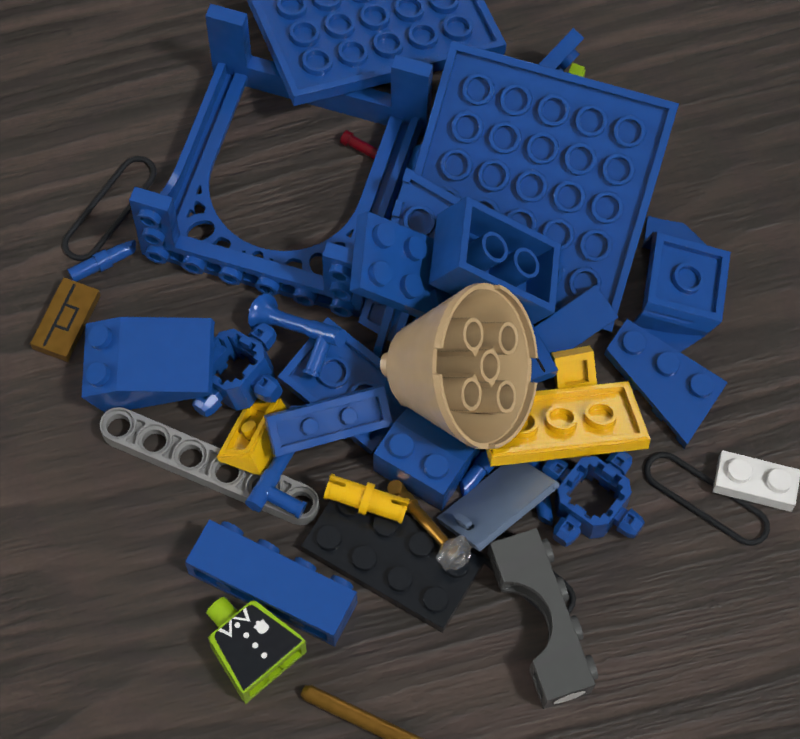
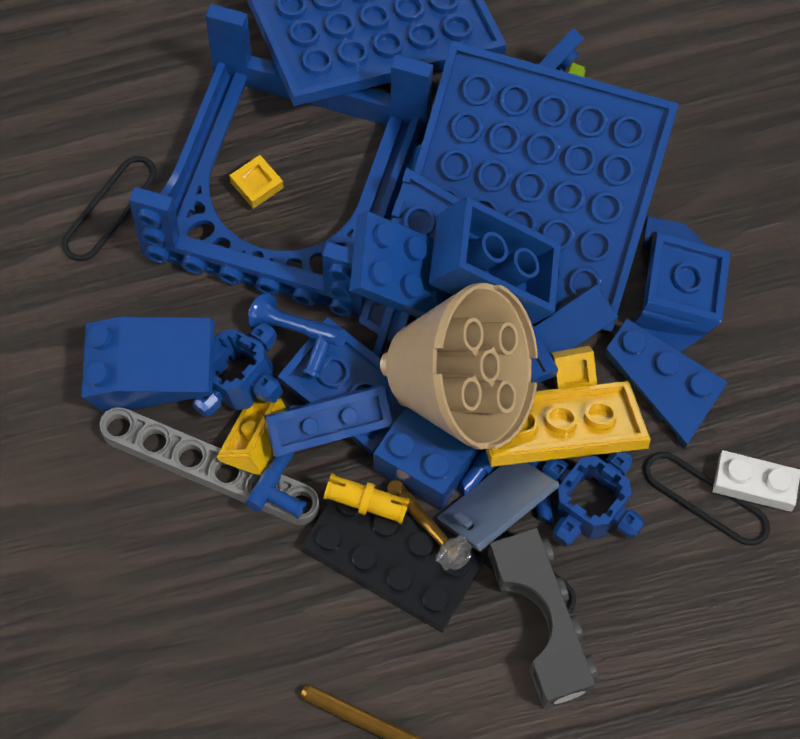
pearl gold tile [30,277,101,362] -> none
blue piece [67,240,136,282] -> none
blue brick [185,519,358,647] -> none
torso [206,597,307,704] -> none
dark red piece [340,130,378,159] -> none
none -> yellow plate [229,155,284,209]

